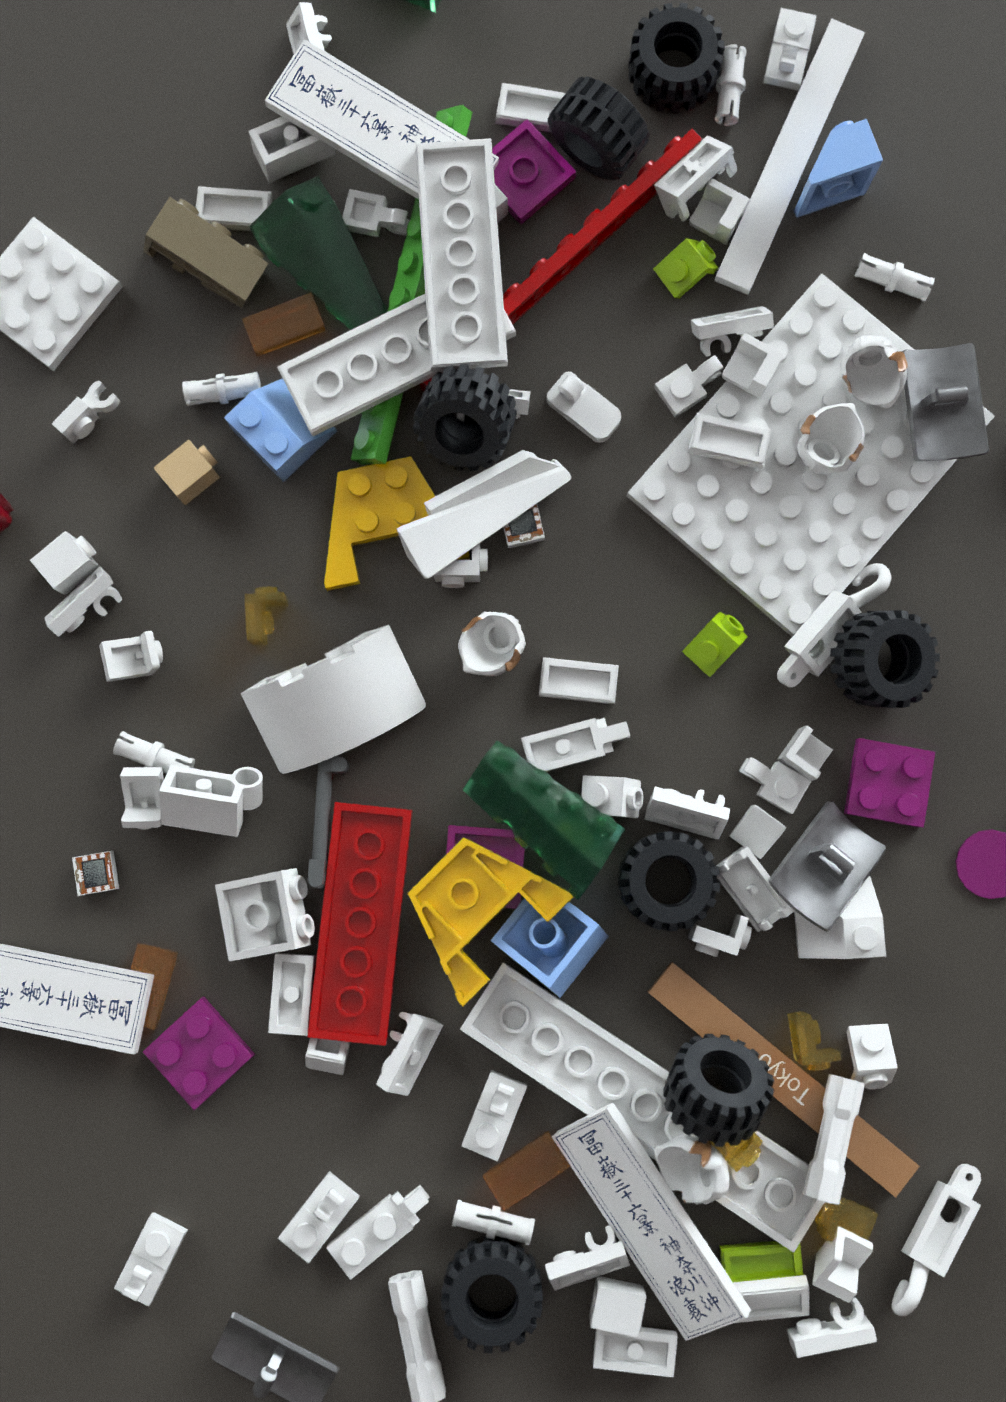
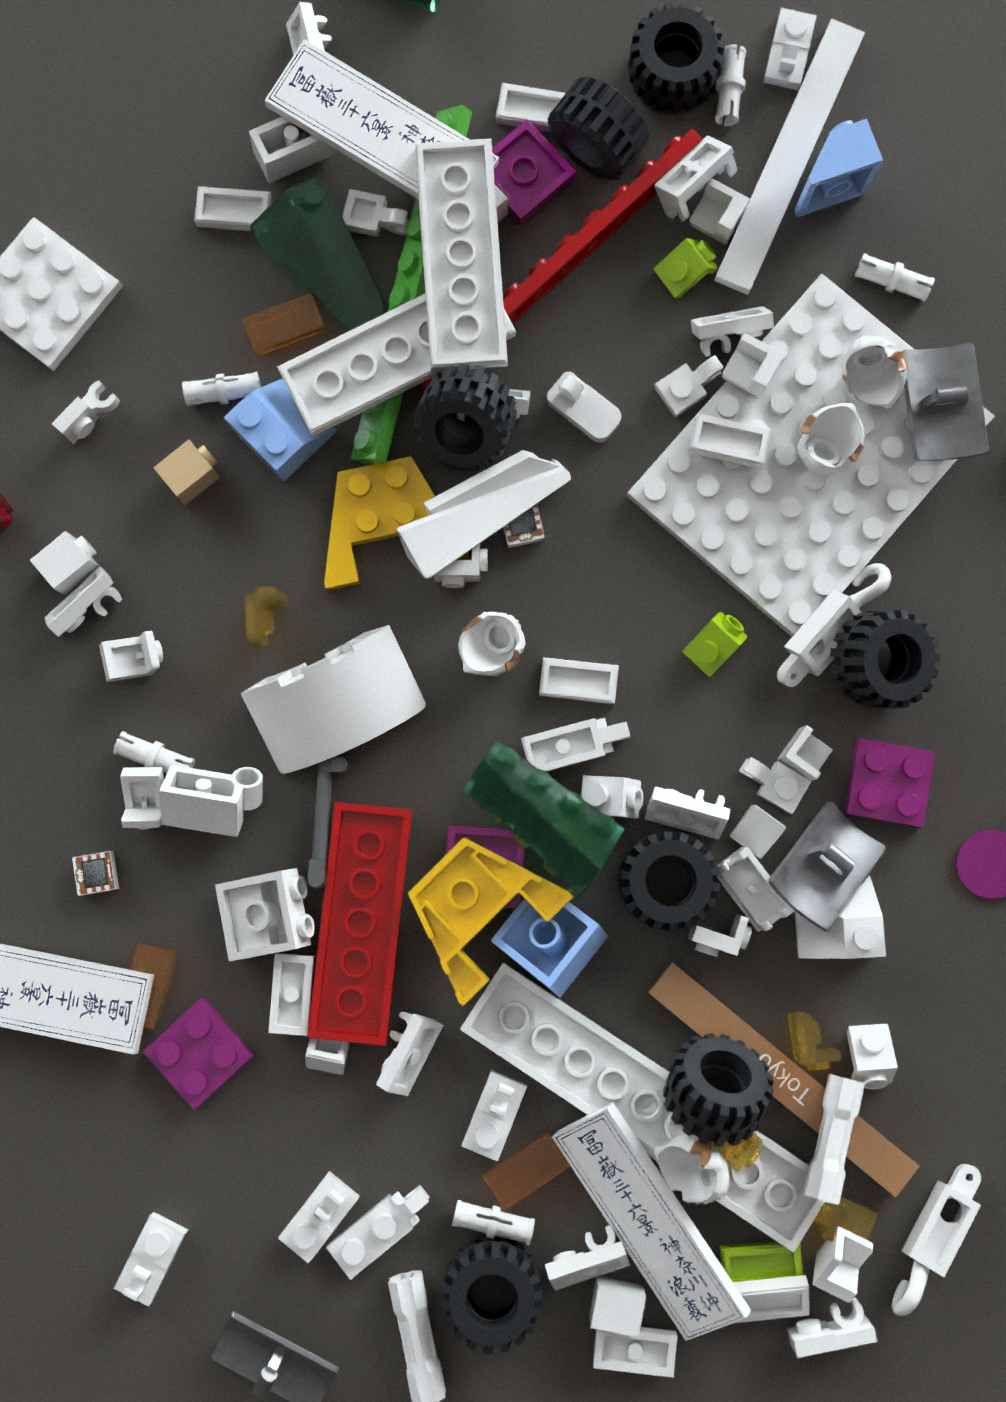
dark tan wedge [143,196,269,308] -> none

